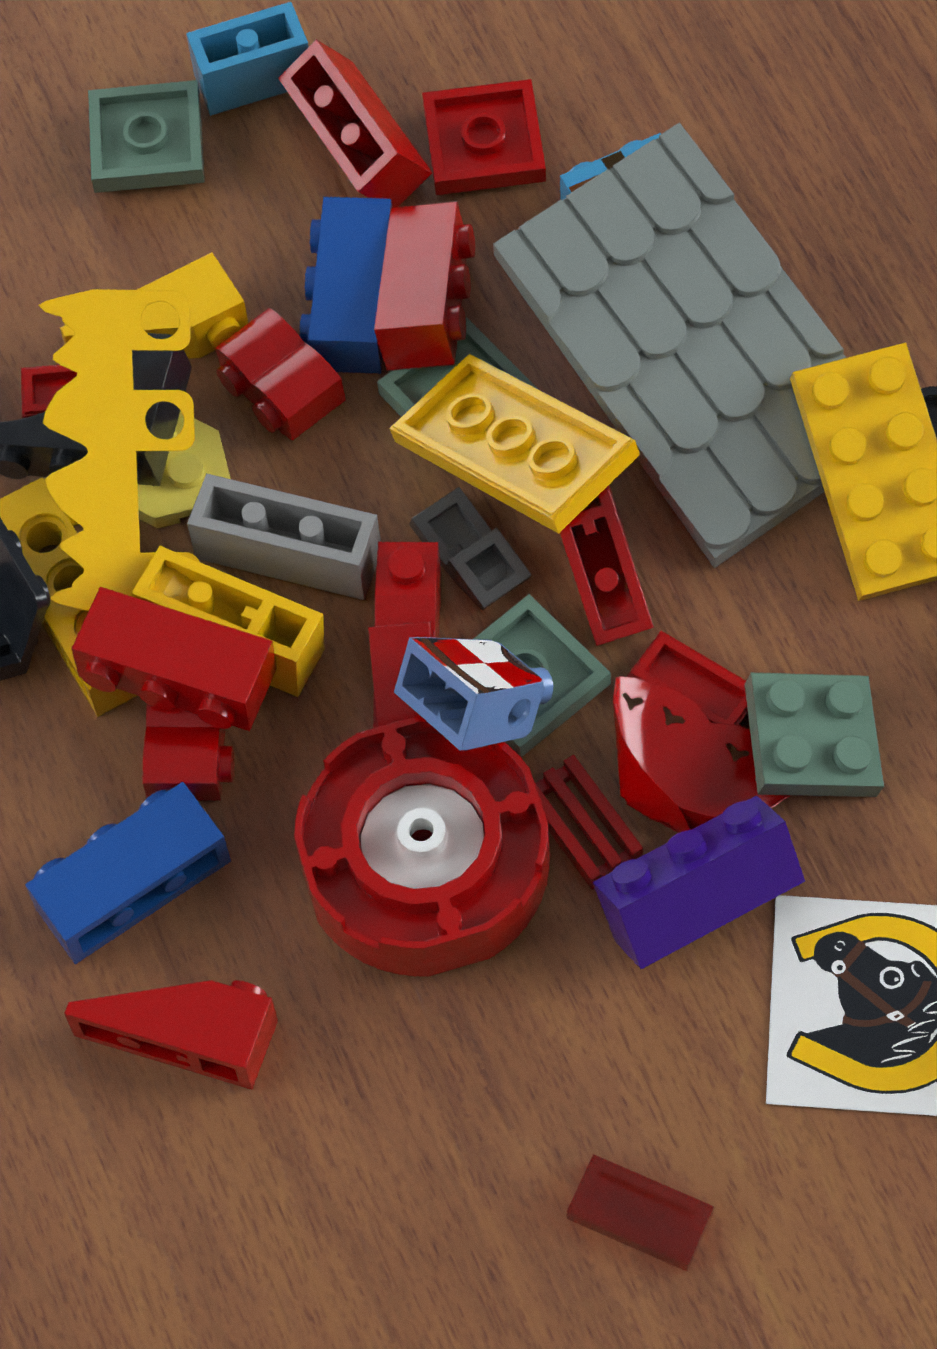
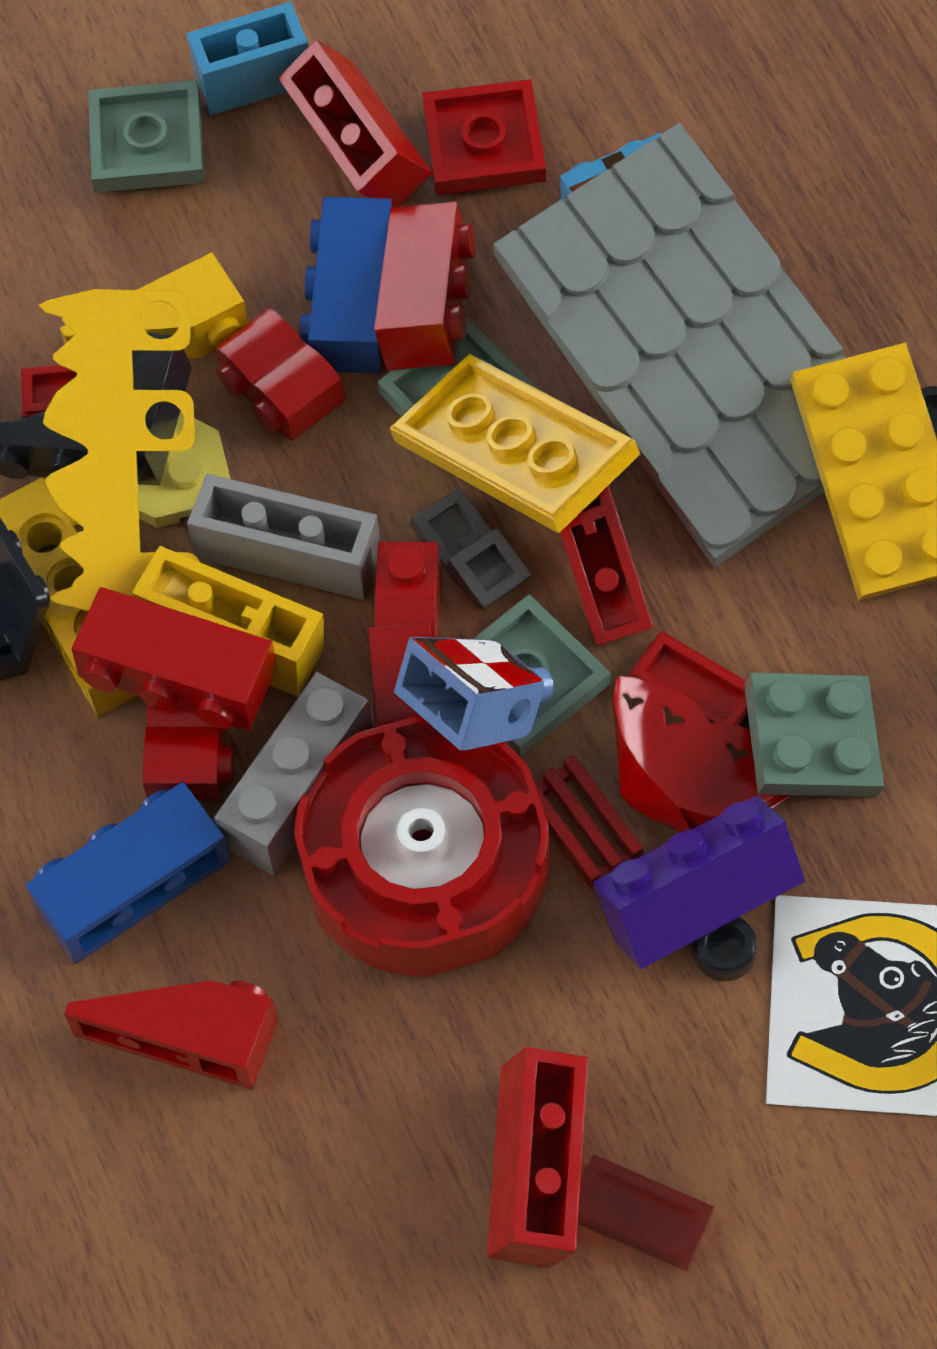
none -> light grey brick [214,672,373,876]
none -> red brick [486,1046,588,1268]
none -> black tile [693,917,757,981]

